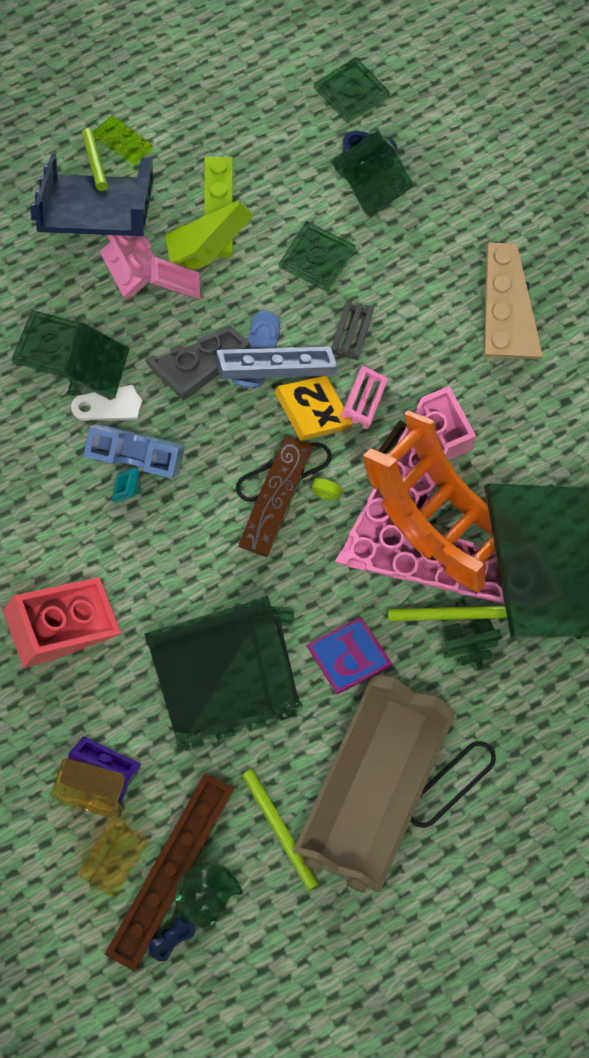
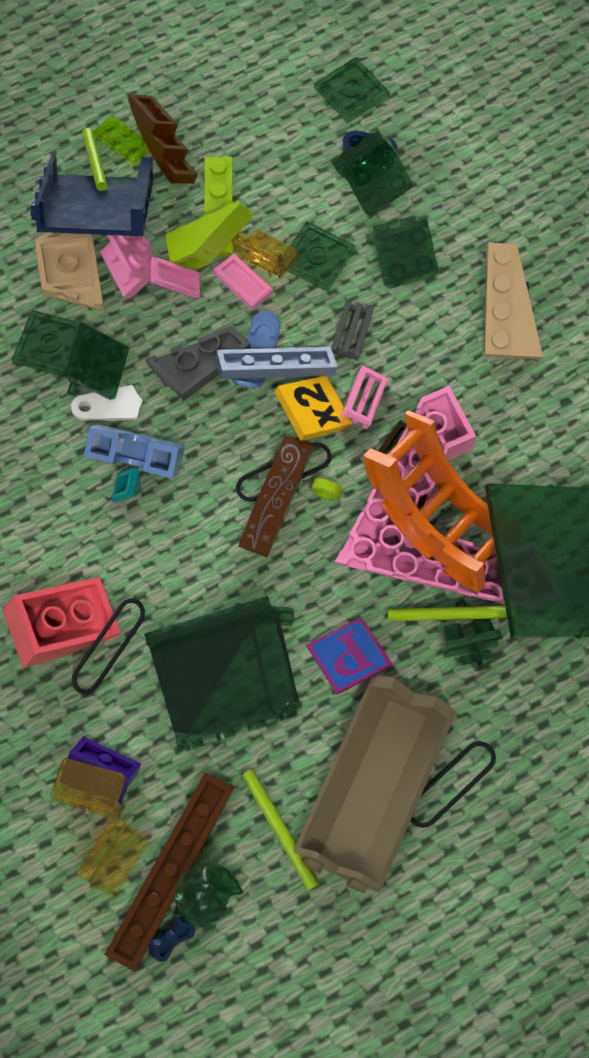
none -> tan wing [35,233,104,310]
none -> black piece [72,598,145,694]
none -> reddish brown slope [128,94,198,184]
none -> bright pink tile [213,253,273,310]
none -> clear yellow panel [231,229,300,279]
none -> clear green bracket [365,215,439,288]

